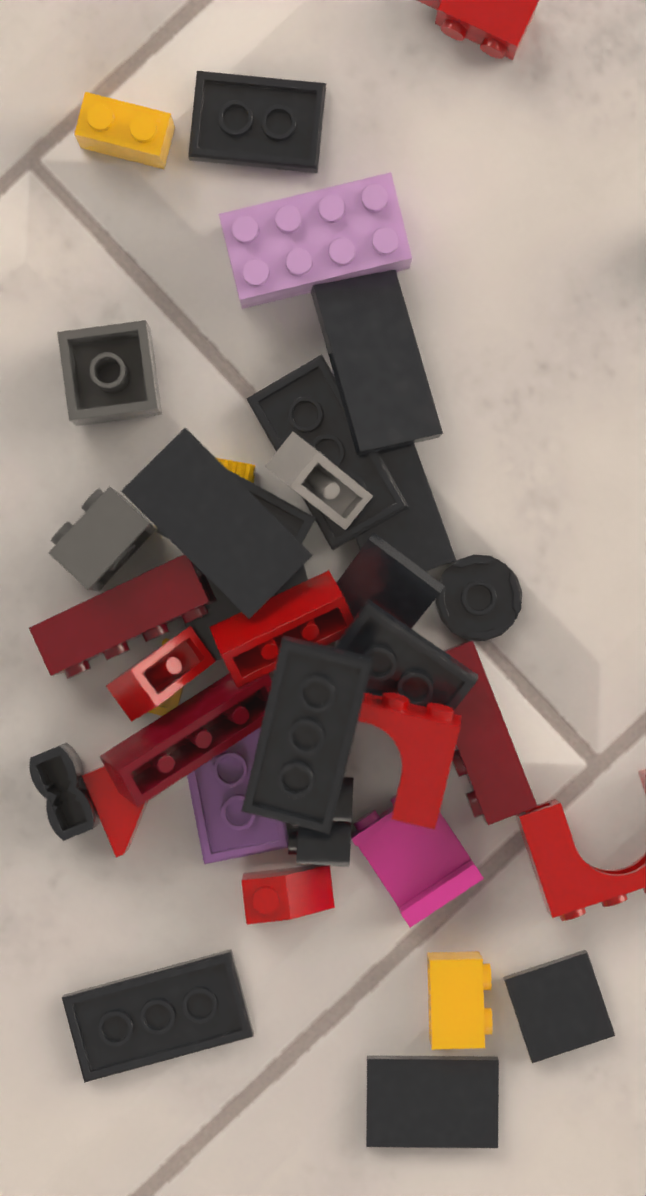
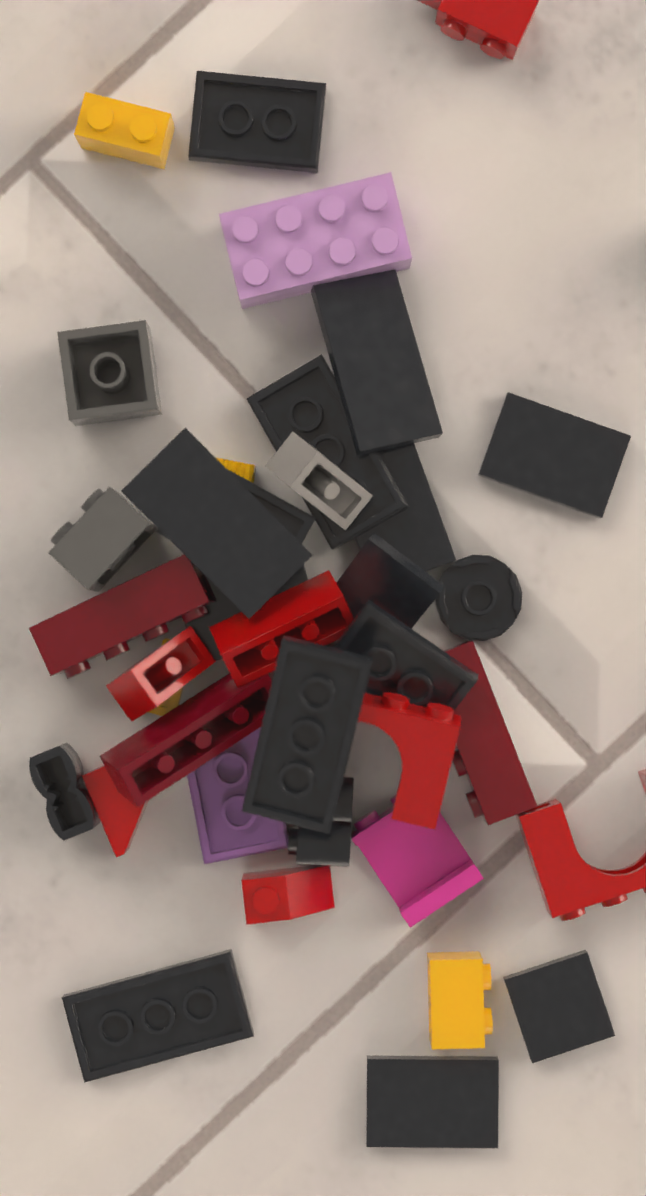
none -> black tile [478,392,631,519]

